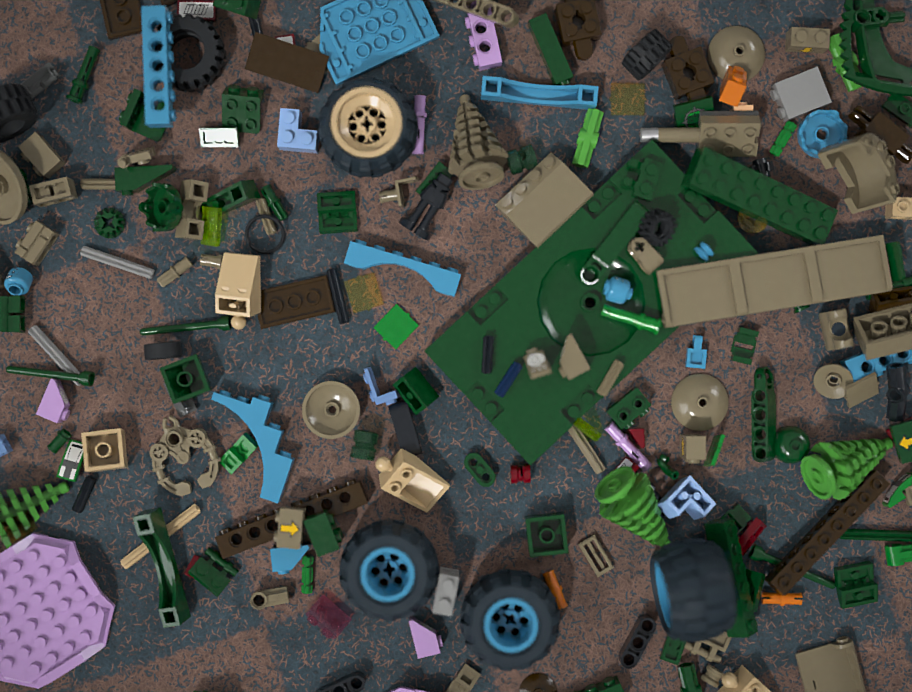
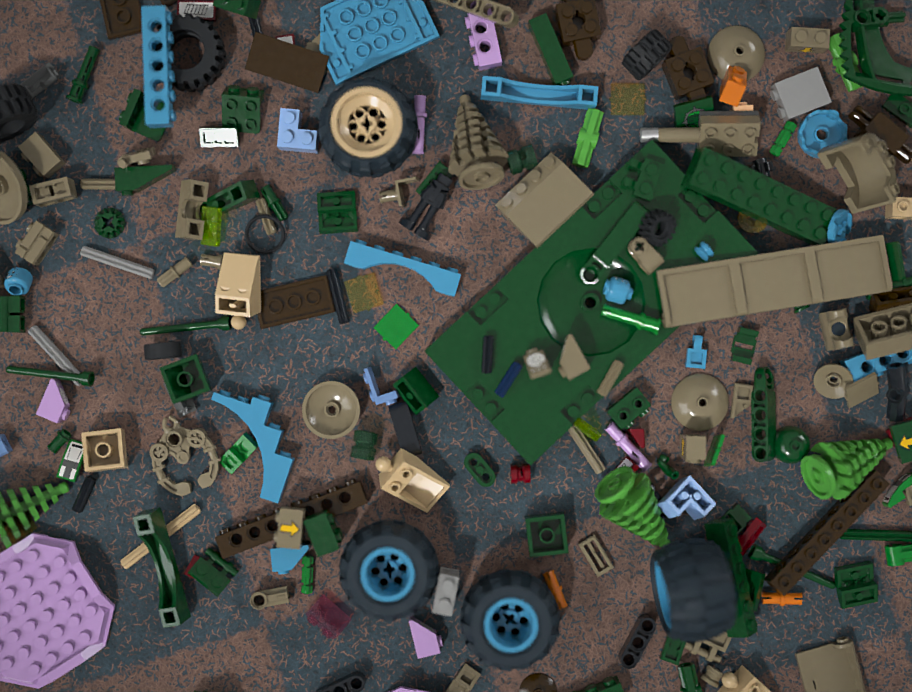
dark green plate [138,183,184,232] -> none
none -> dark tan tile [730,383,754,418]
none -> dark azure tile [827,208,852,243]

